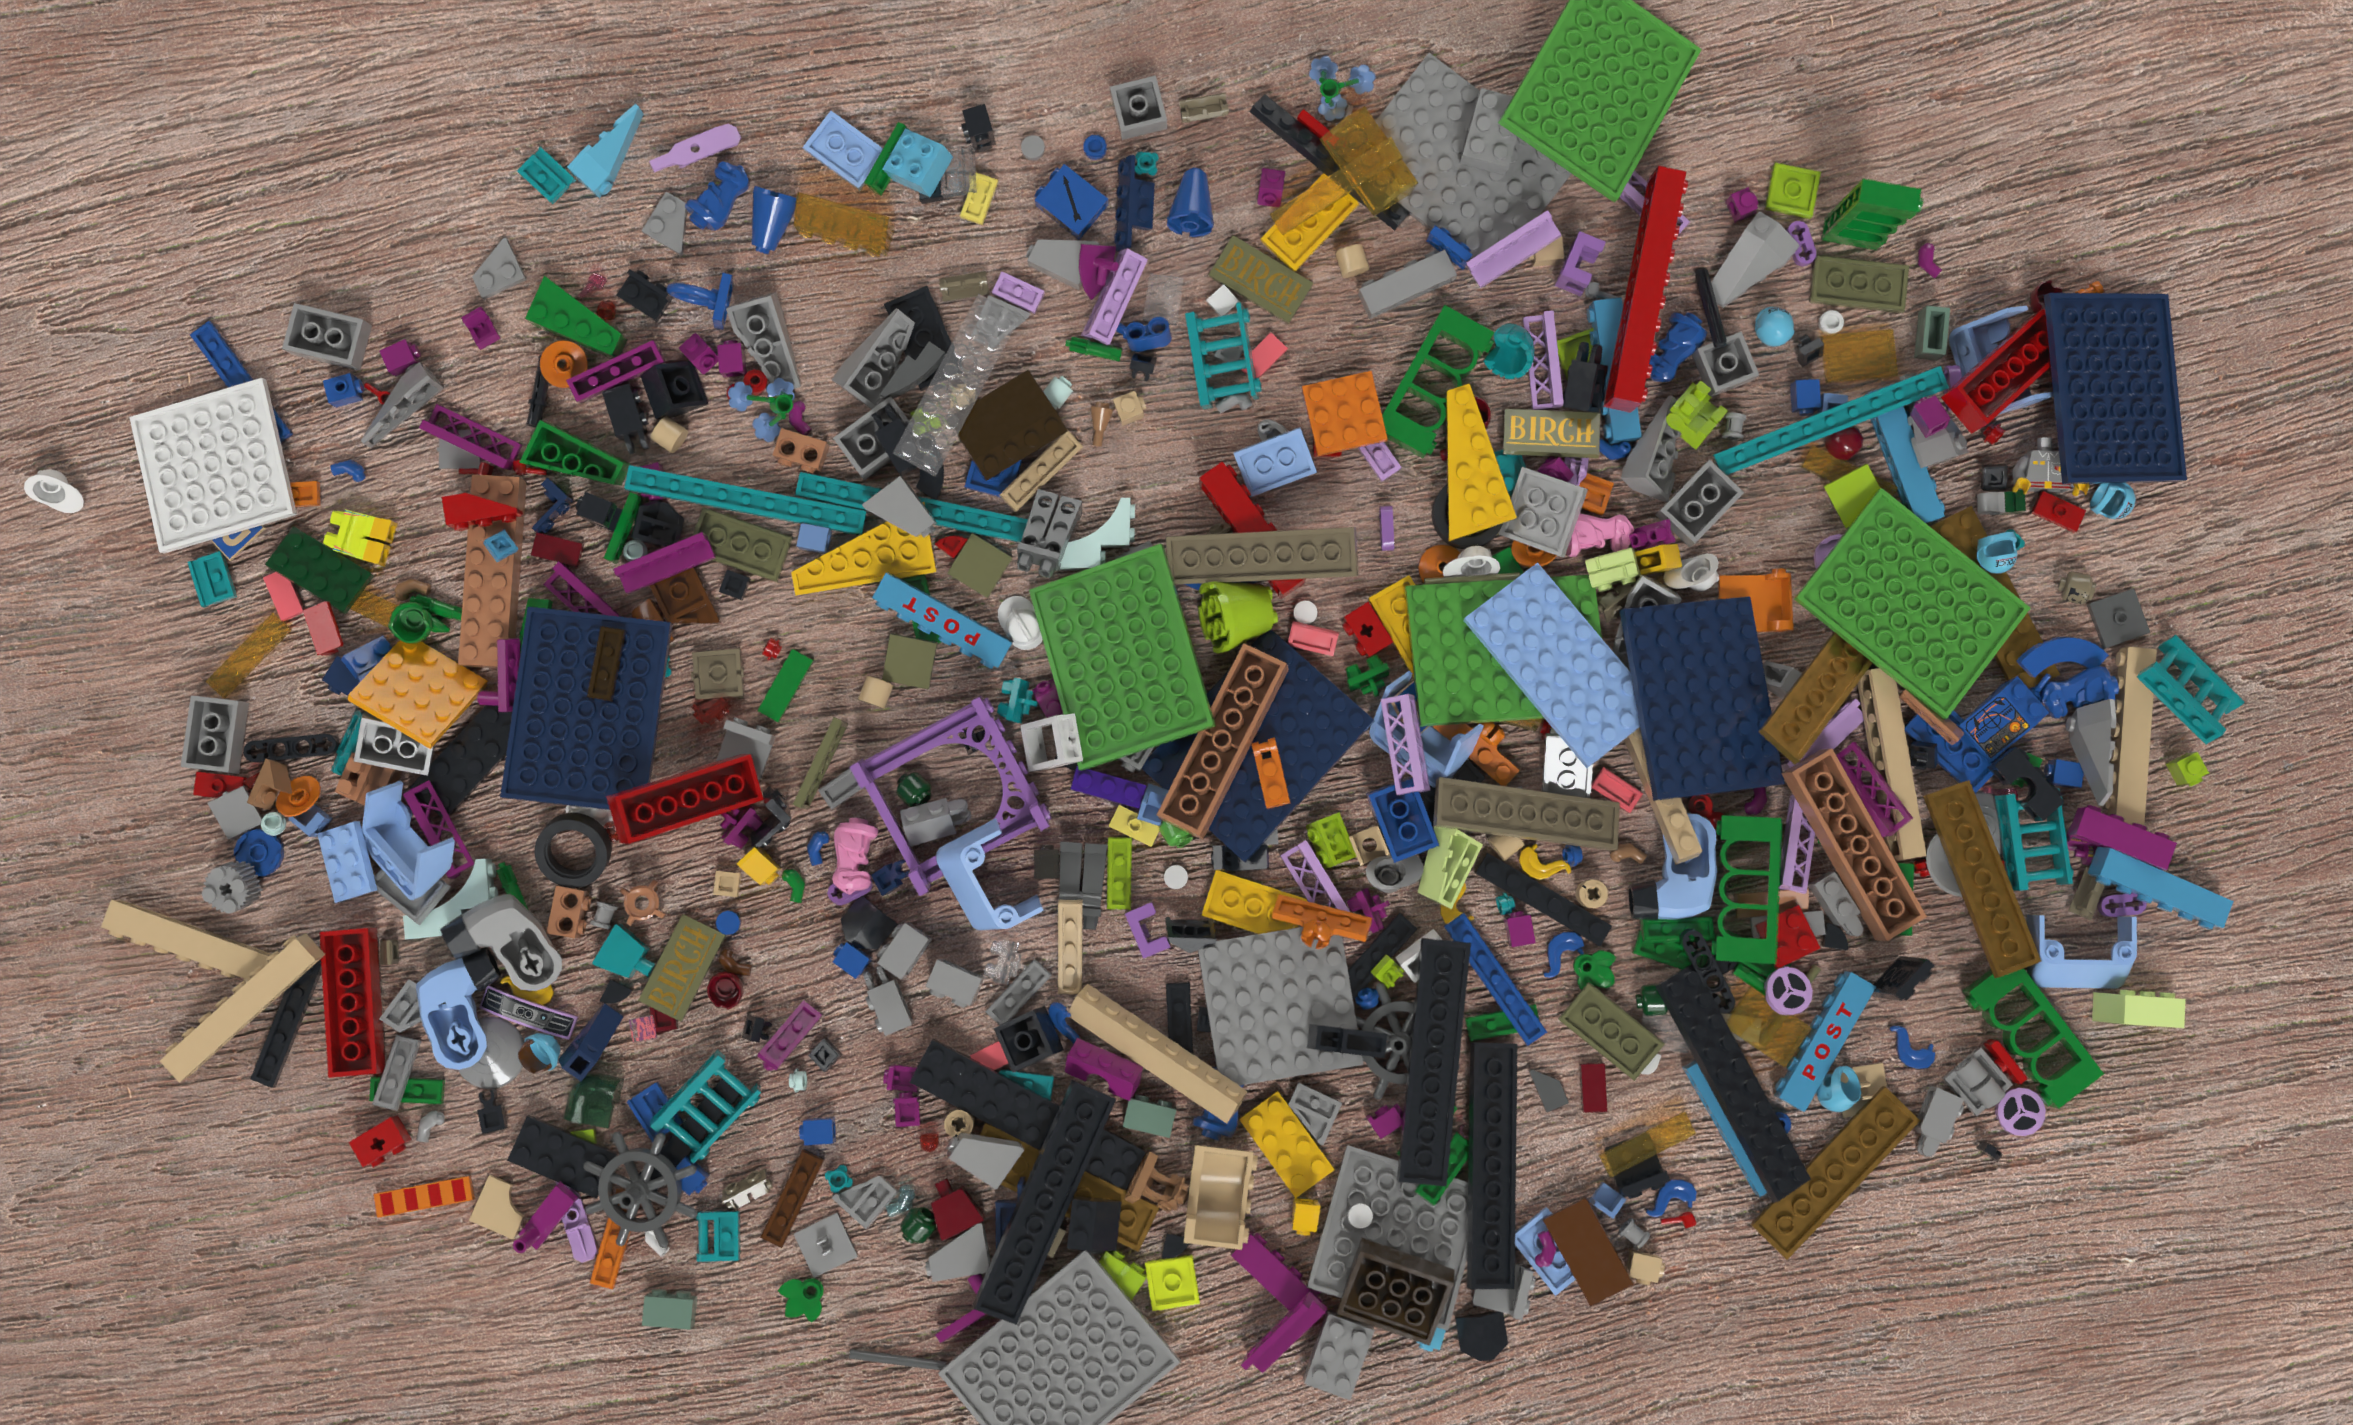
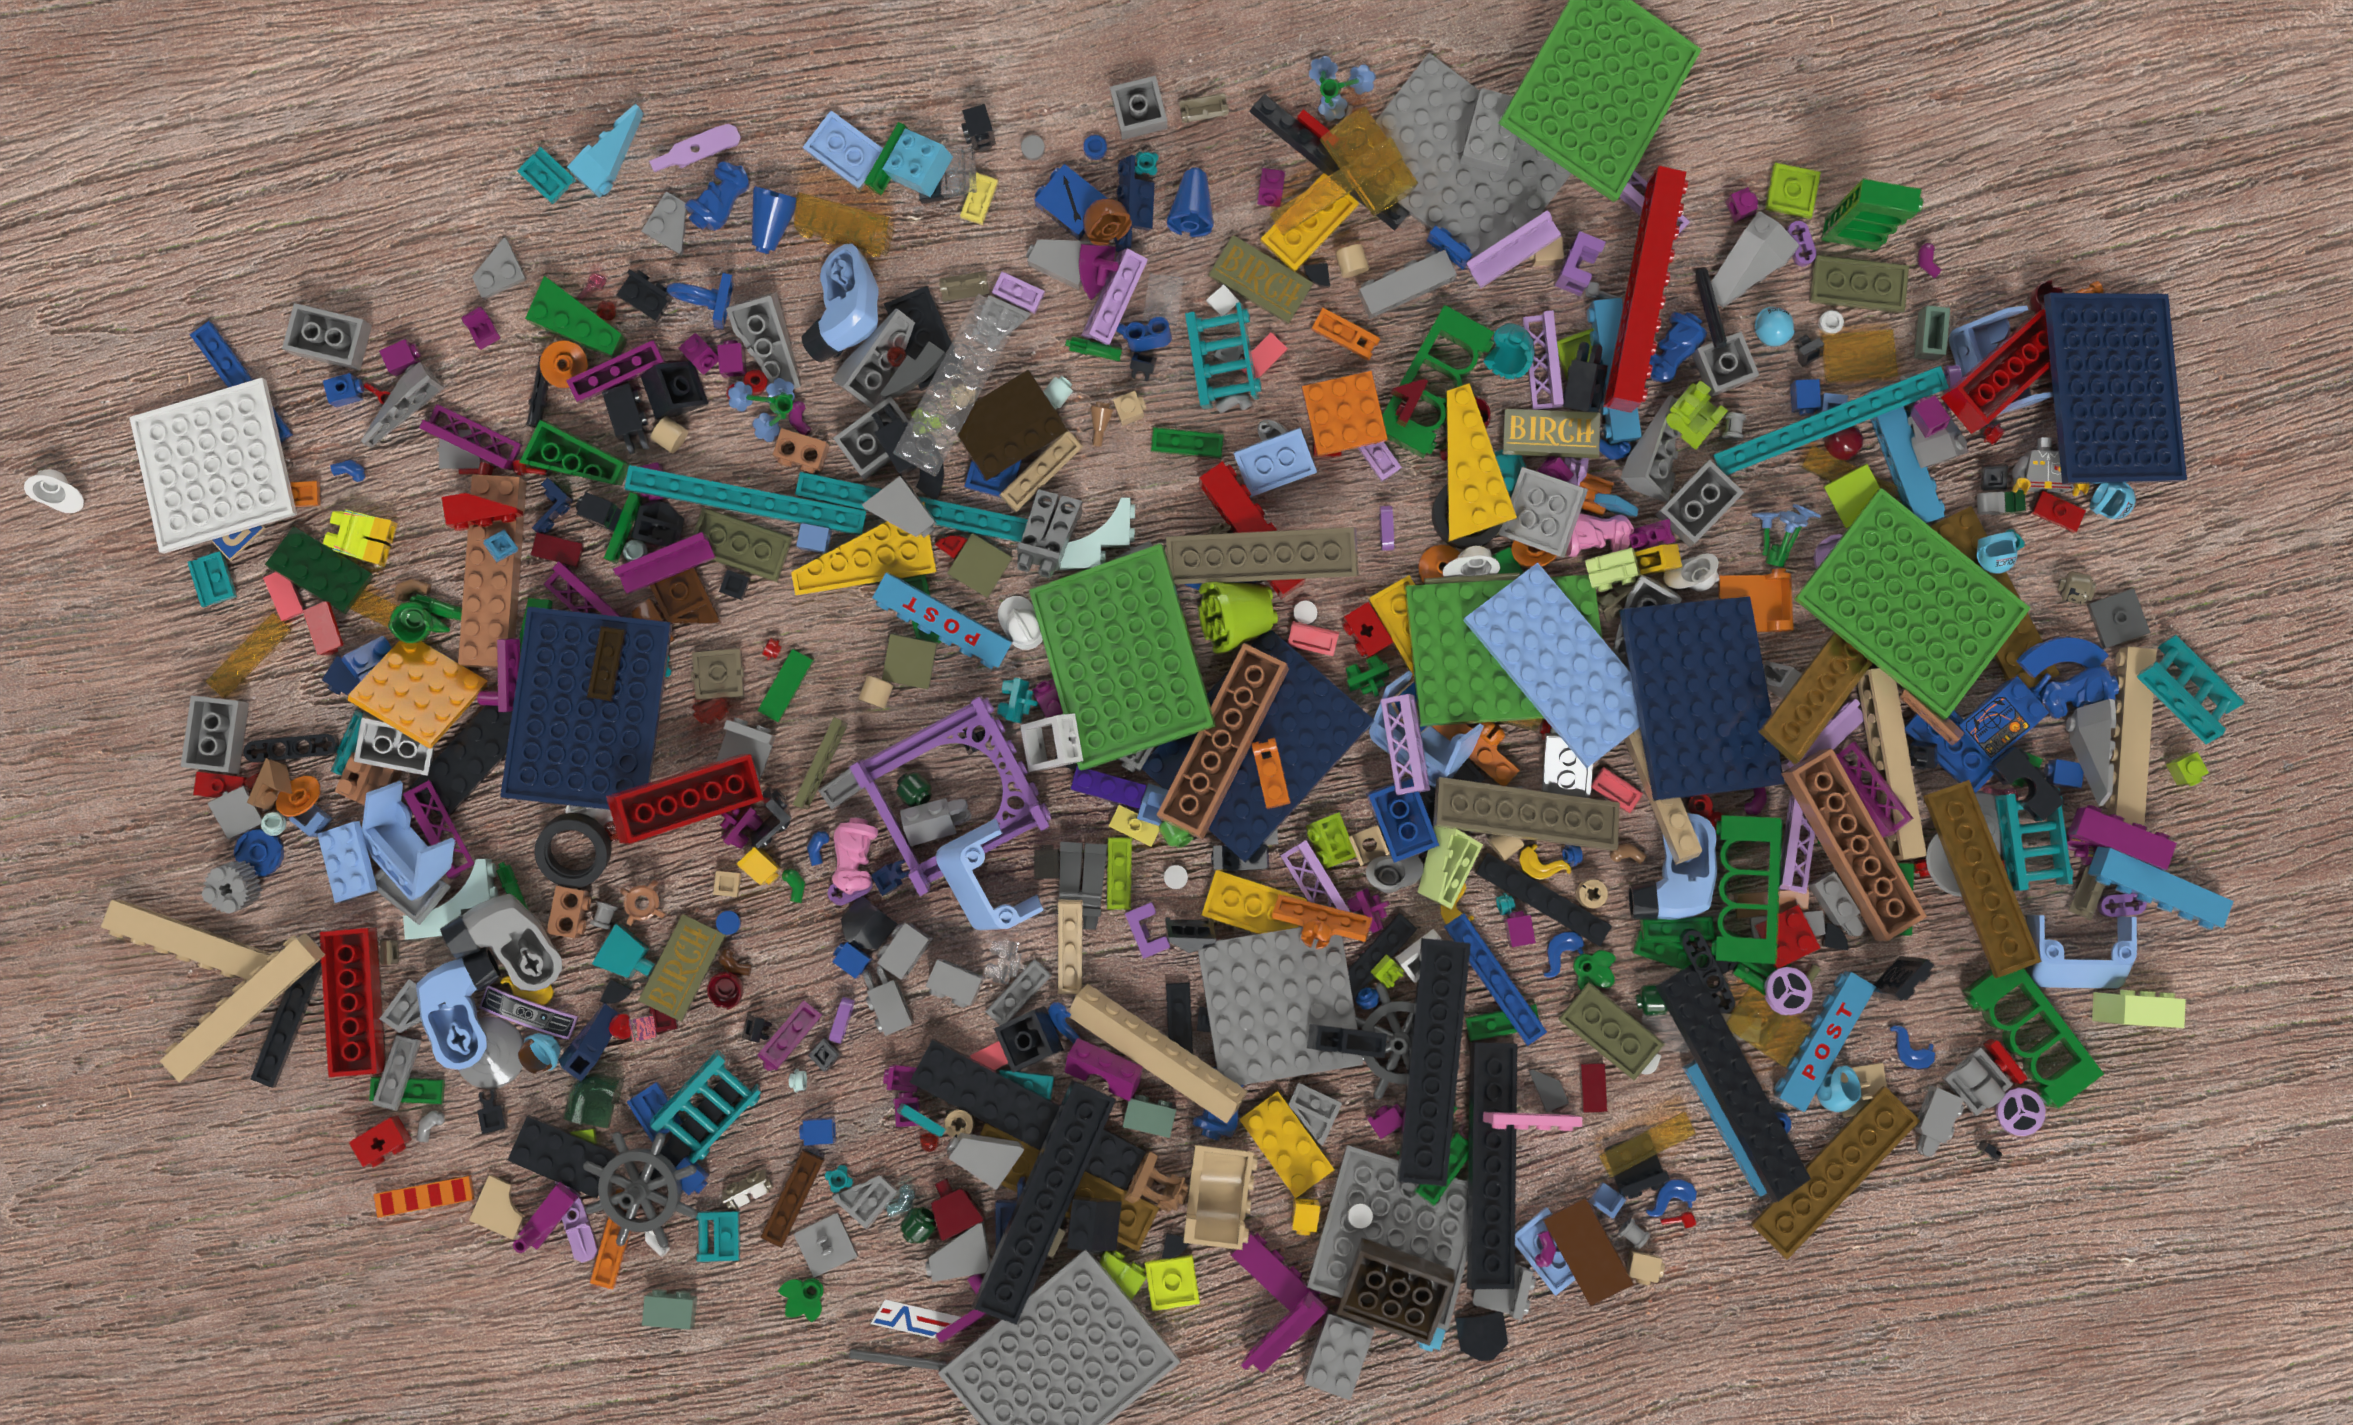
none -> red piece [609,1014,631,1039]
none -> light blue piece [801,244,879,362]
none -> medium lavender beam [829,997,855,1044]
none -> white sticker [870,1300,961,1338]
none -> clear red hinge [887,346,907,367]
none -> teal tile [897,1104,946,1137]
none -> dark orange cylinder [1083,198,1132,246]
none -> green tile [1151,427,1224,459]
none -> black tile [1304,263,1330,288]
none -> orange plate [1311,308,1380,361]
none -> dark red slope [1390,379,1428,427]
none -> bright pink plate [1483,1112,1582,1131]
none -> dark azure tile [1594,493,1639,517]
none -> plant [1752,504,1821,567]

